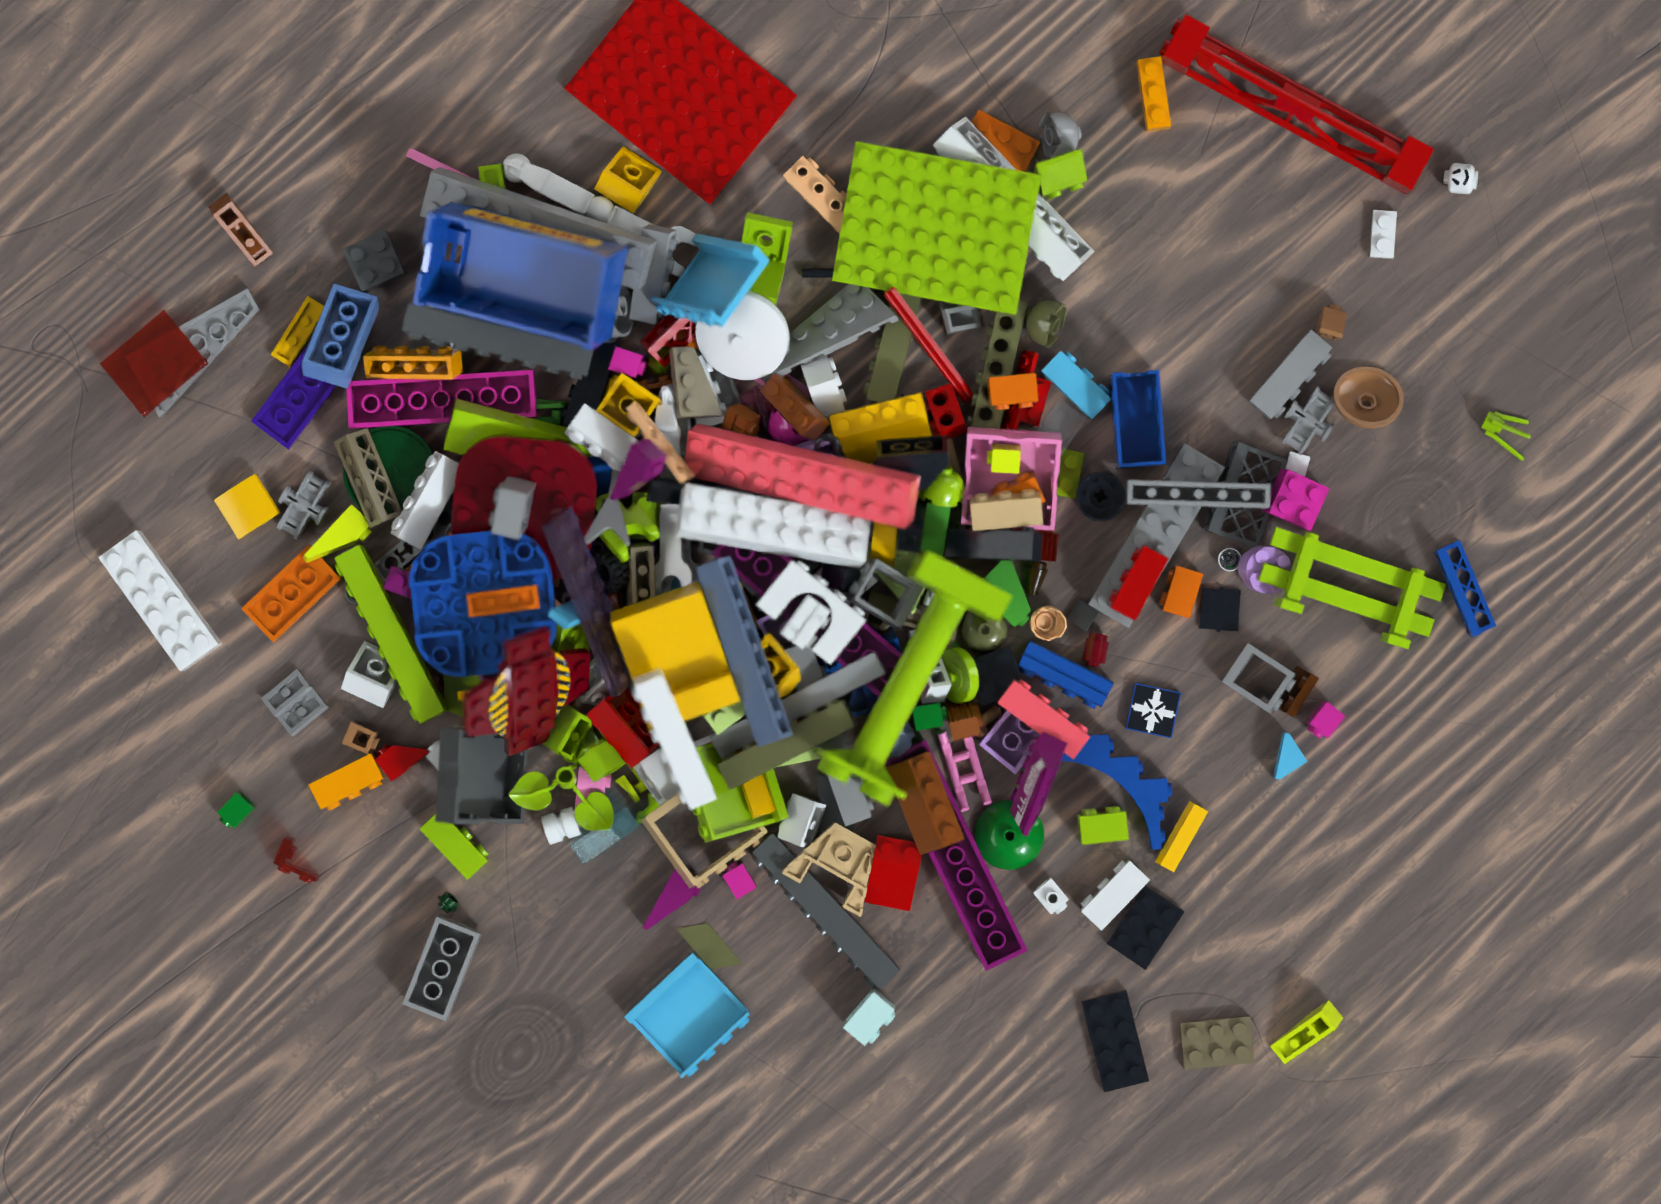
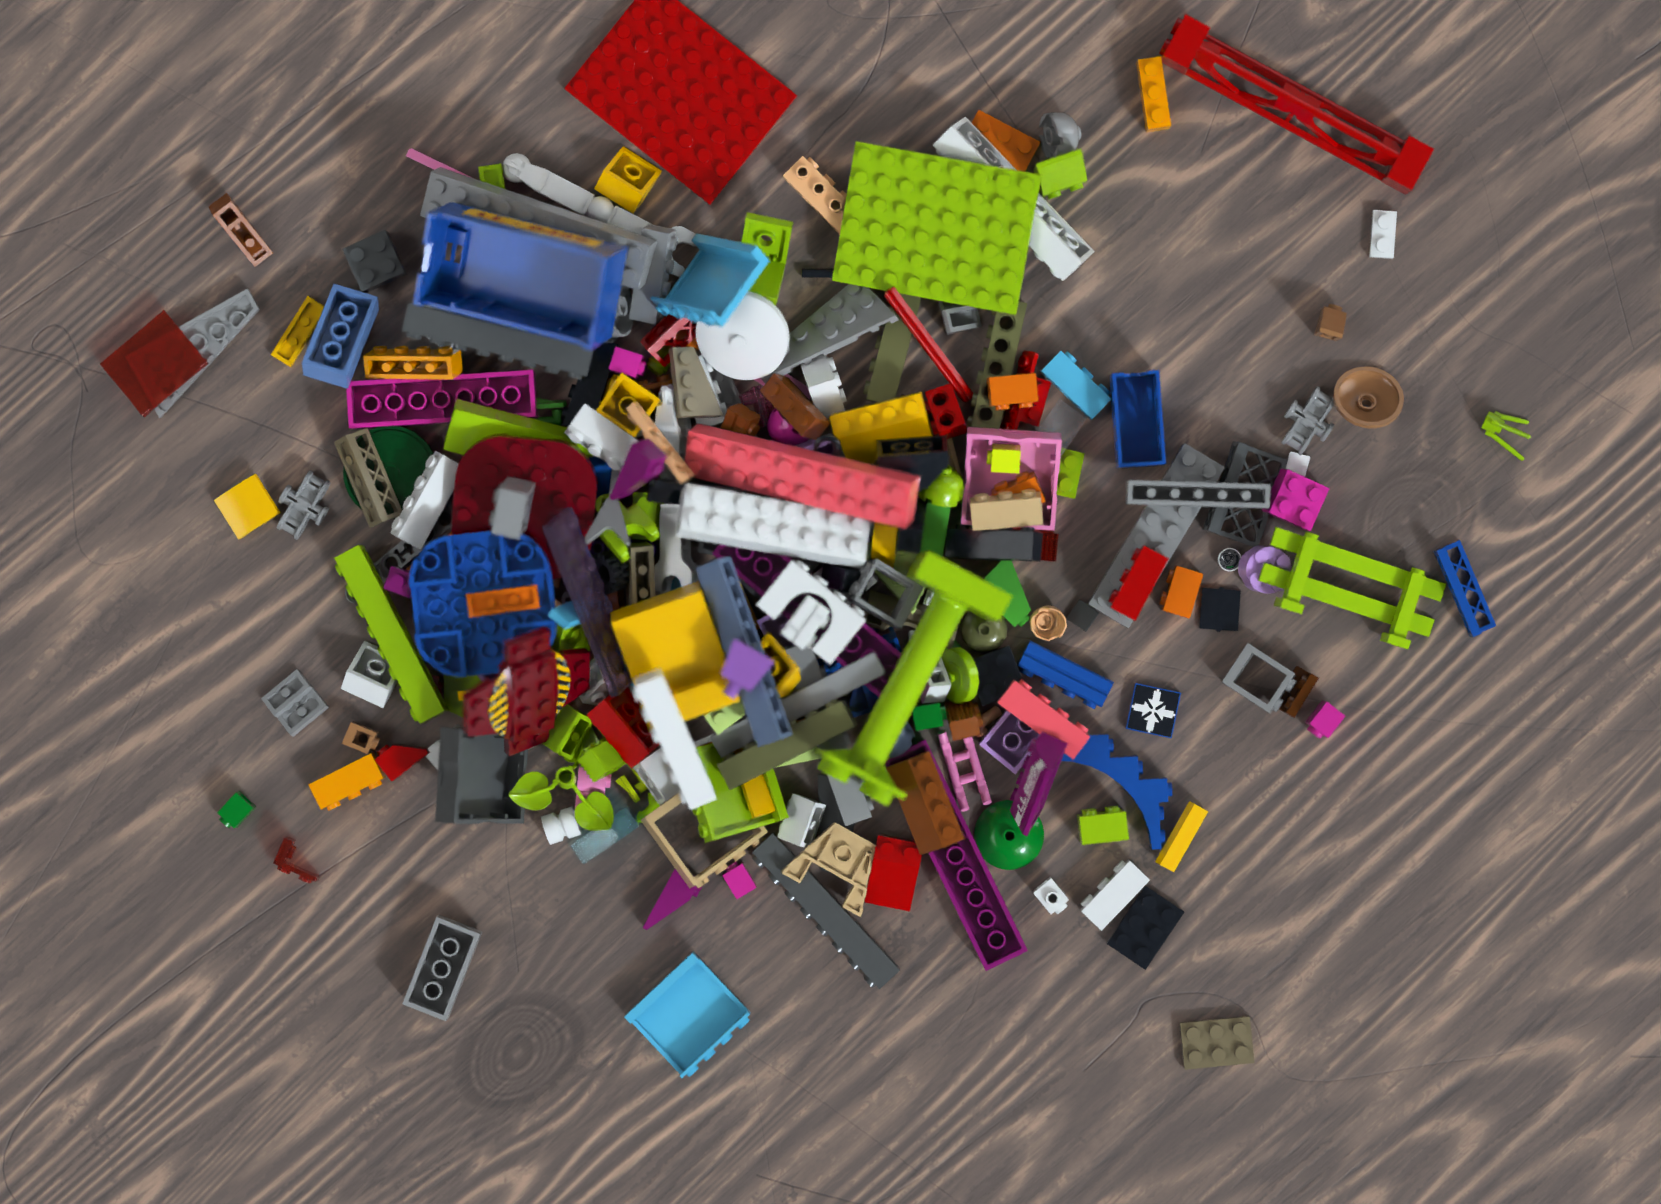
white brick [98,530,222,671] -> none
orange plate [241,545,342,643] -> none
dark purple plate [251,347,337,450] -> none
neon yellow slope [303,504,372,563] -> none
lime brick [420,814,490,880] -> none
dark green plate [438,892,459,913] -> none
olive sticker [676,923,742,969] -> none
light aqua brick [843,988,895,1046] -> none
olive cylinder [1024,299,1067,348] -> none
dark brown cone [1025,561,1048,595] -> none
black wheel [1076,471,1125,521] -> none
black plate [1081,990,1149,1092] -> none
dark red brick [1082,632,1109,668] -> none
light grey brick [1248,330,1332,420] -> none
neon yellow slope [1270,1000,1343,1064] -> none
medium azure slope [1273,732,1308,780] -> none
white head [1443,163,1478,194] -> none
none -> medium lavender torso [721,639,774,699]

